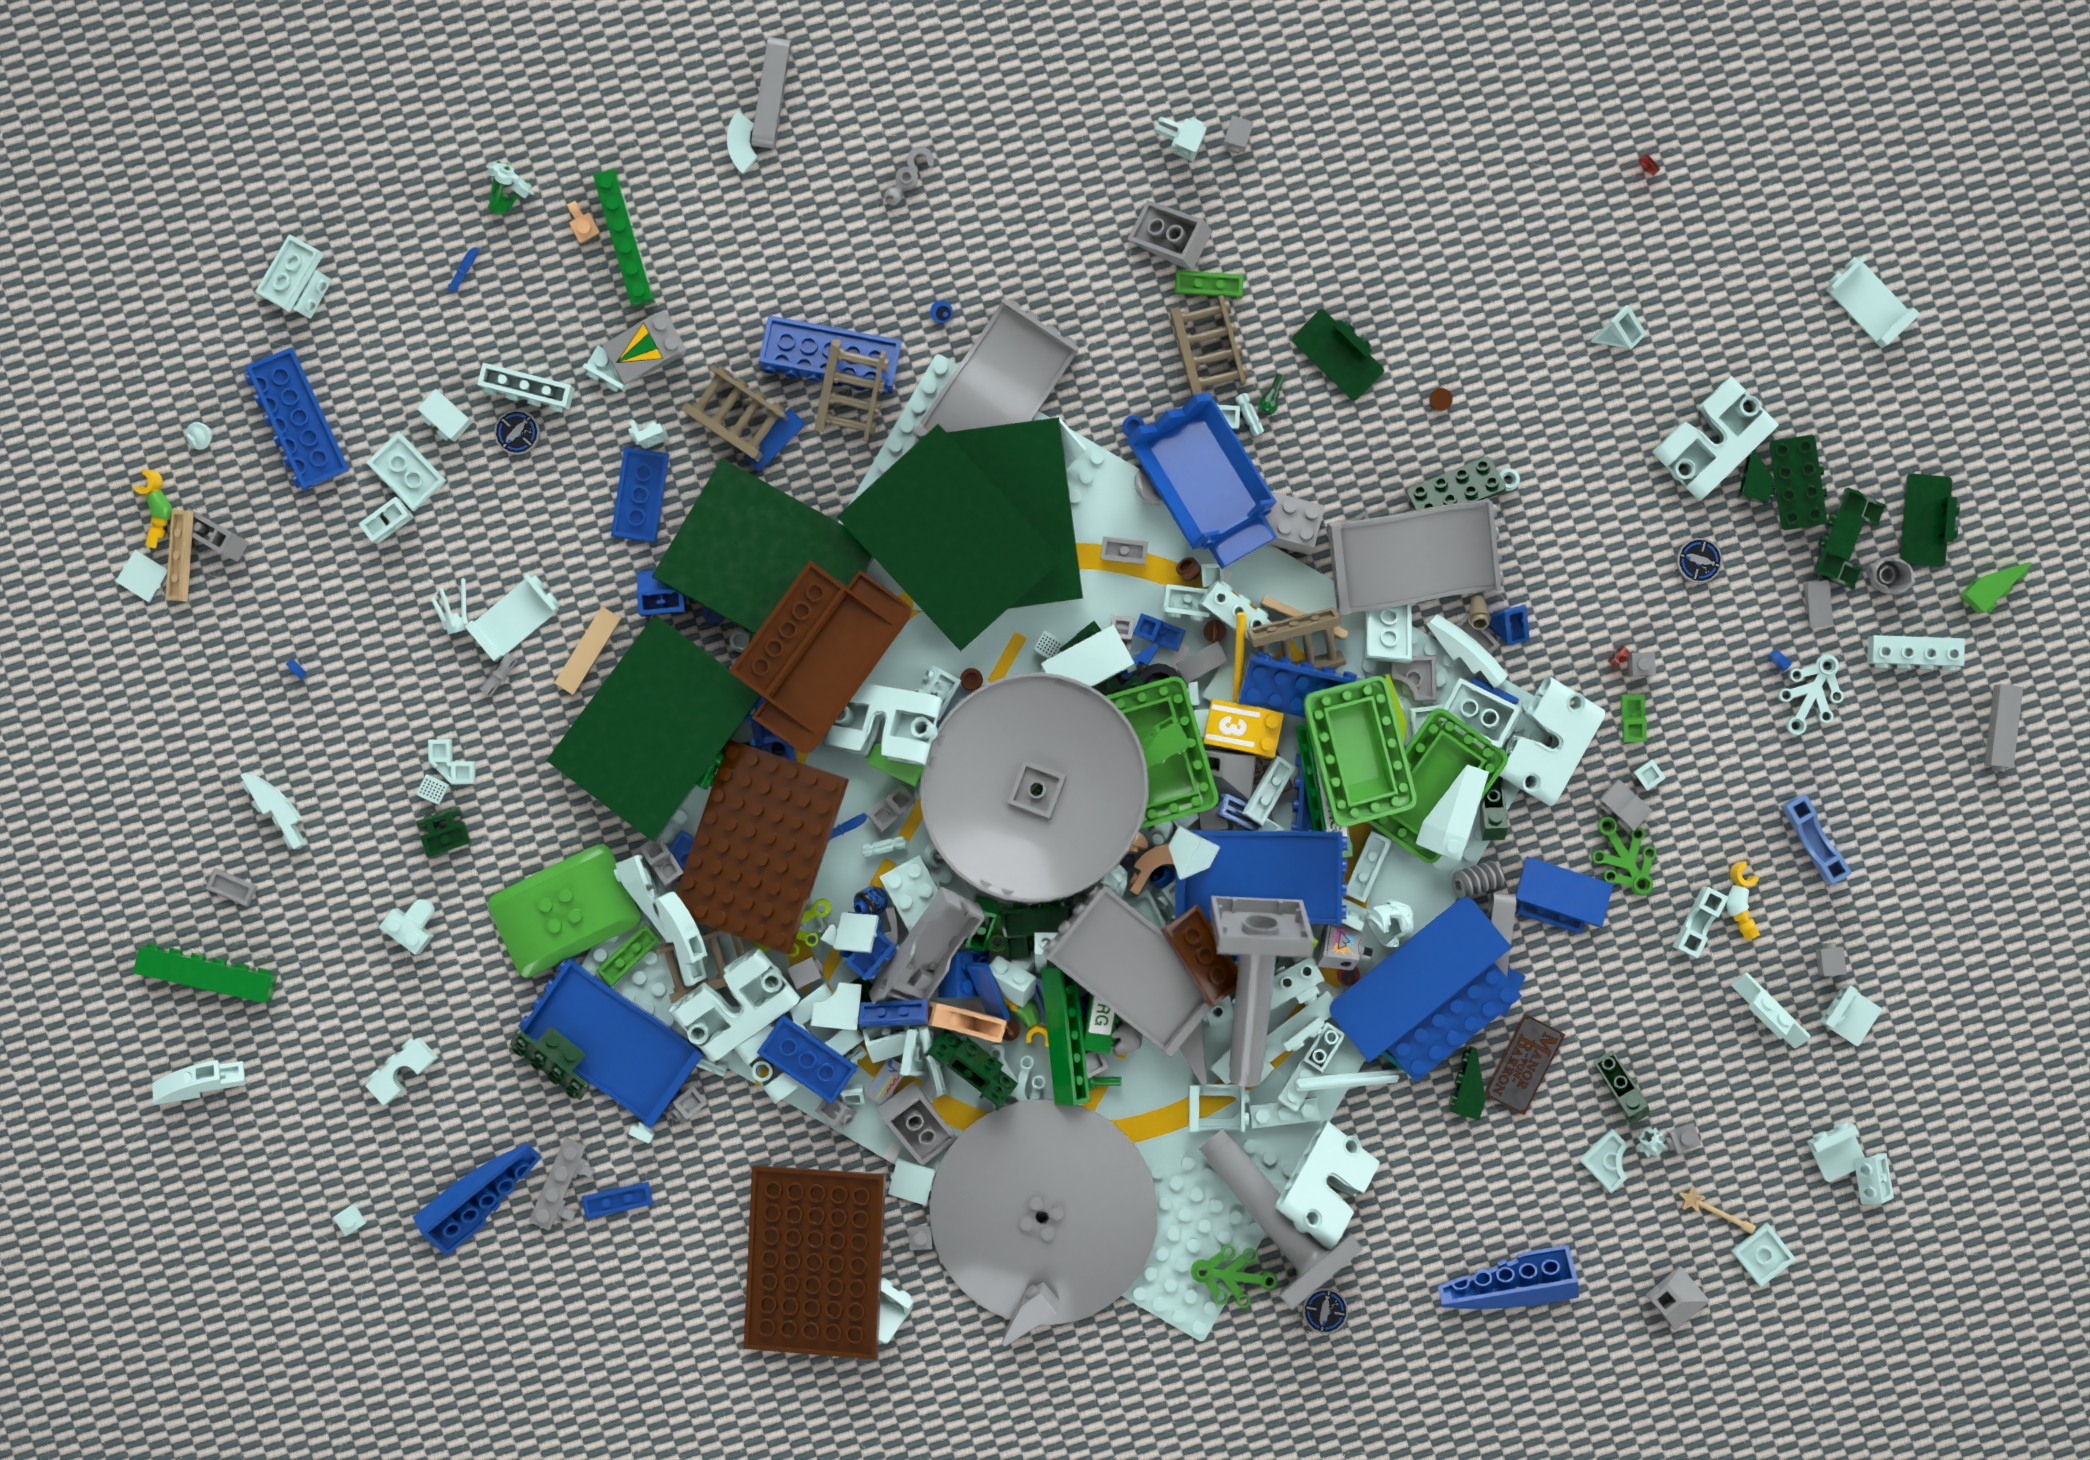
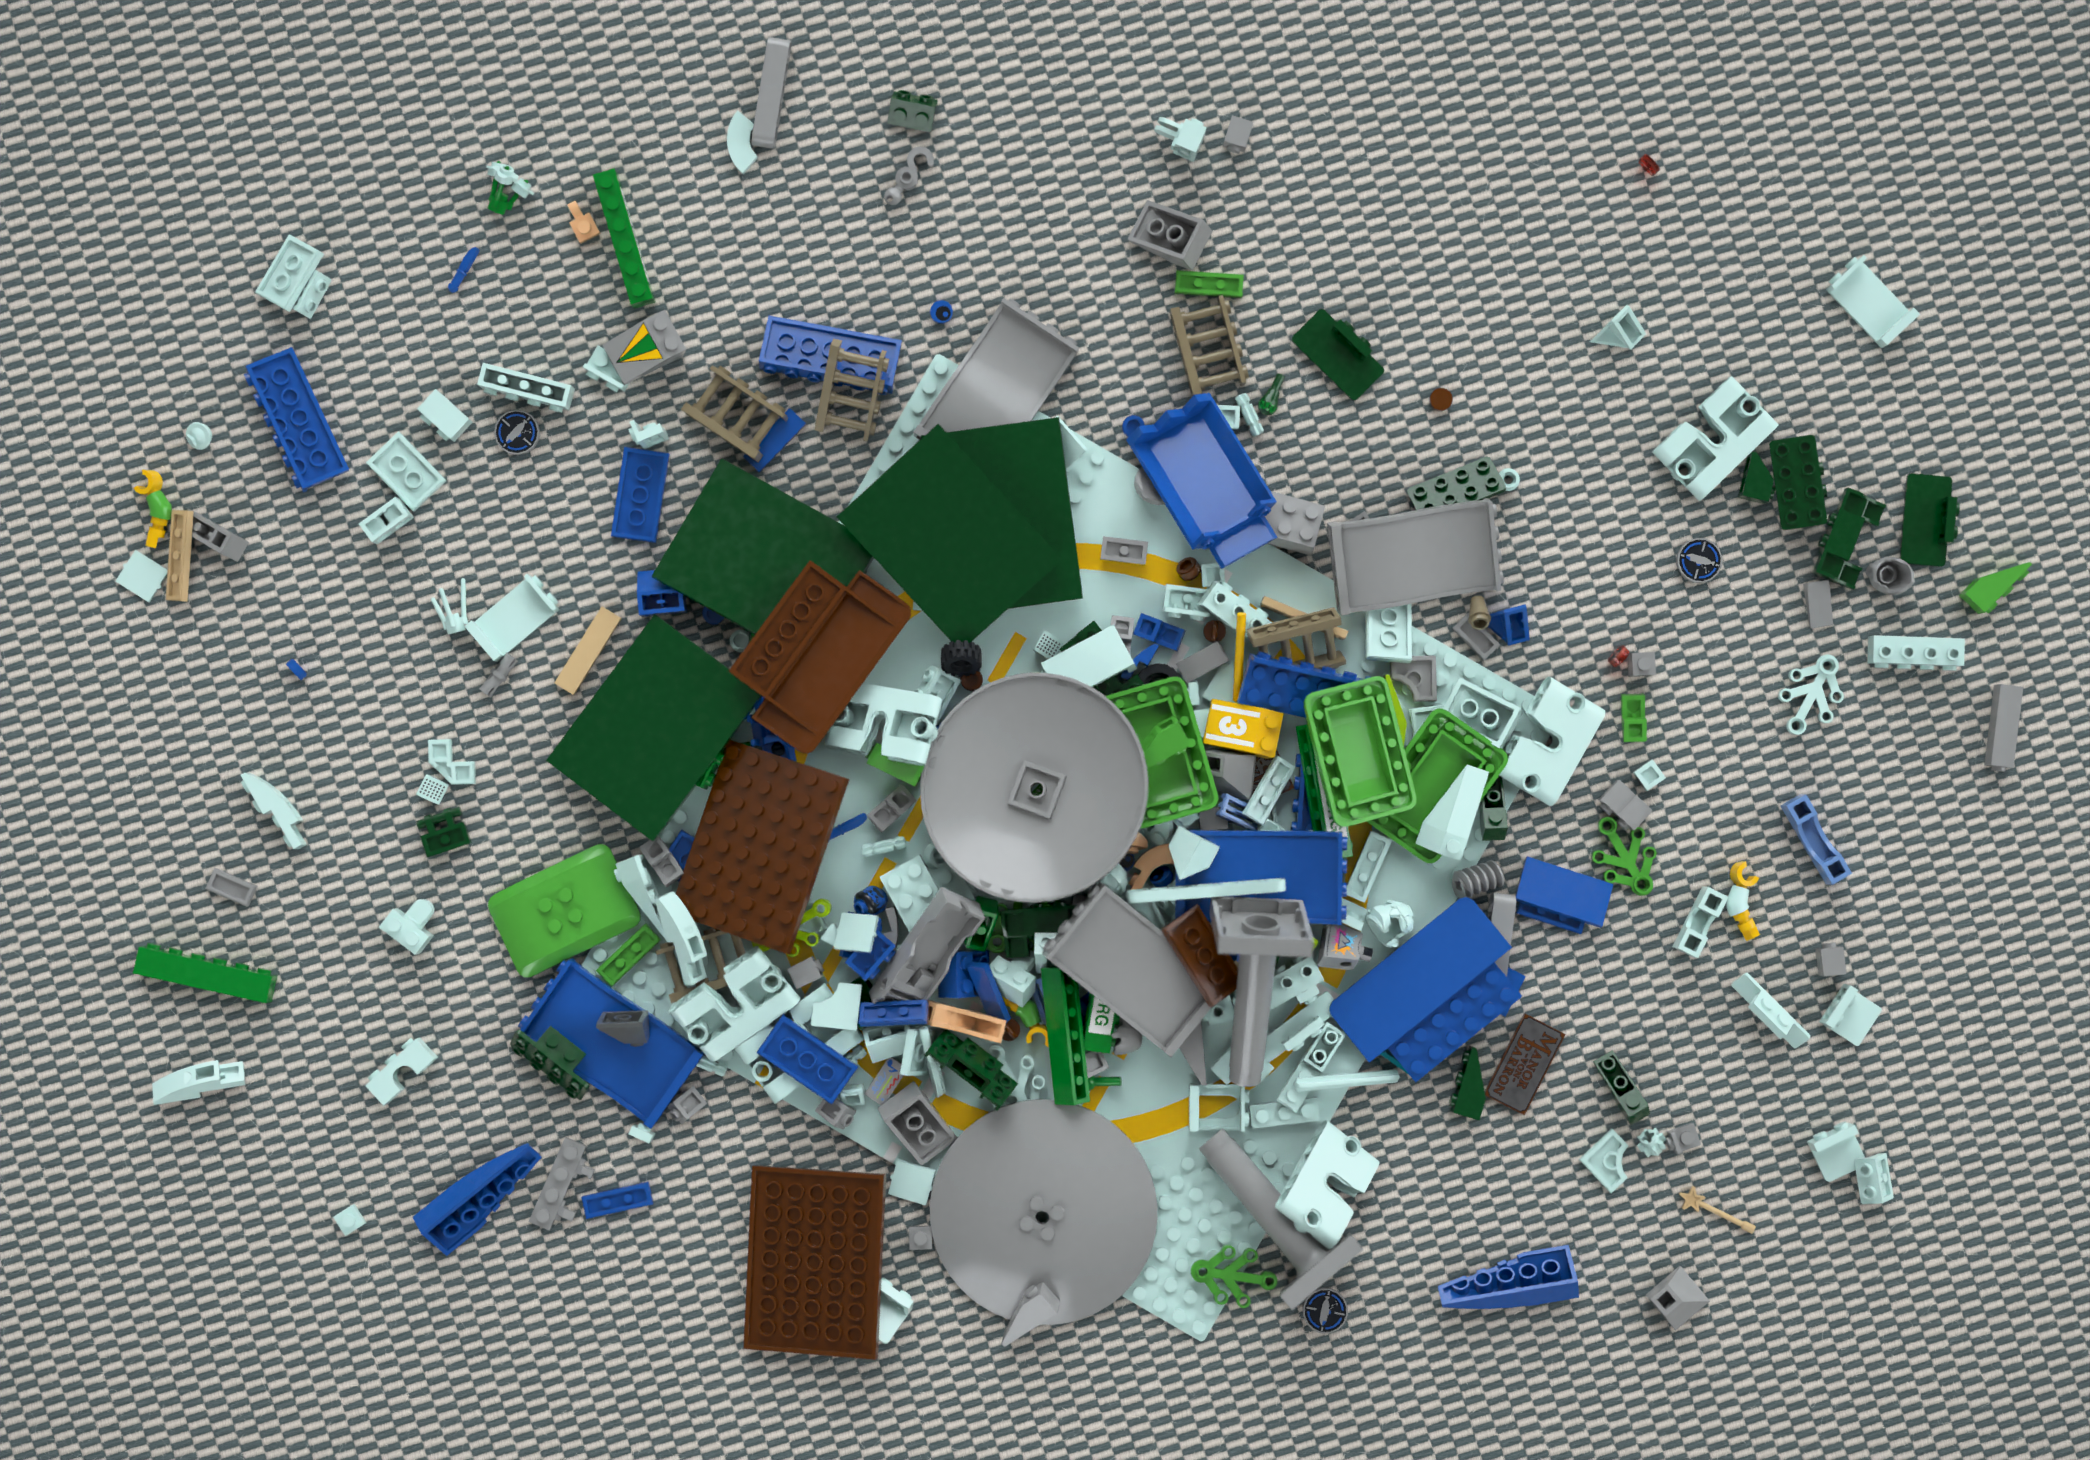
tile [1336,966,1360,986] -> none
light aqua slope [1426,614,1508,688] -> none
blue piece [1471,677,1519,705] -> none
light aqua tile [1731,1223,1796,1288] -> none
blue tile [1768,650,1792,672] -> none
none -> dark grey slope [596,1010,650,1047]
none -> bracket [887,90,938,133]
none -> black tyre [941,640,982,677]
none -> light aqua beam [1126,878,1286,903]

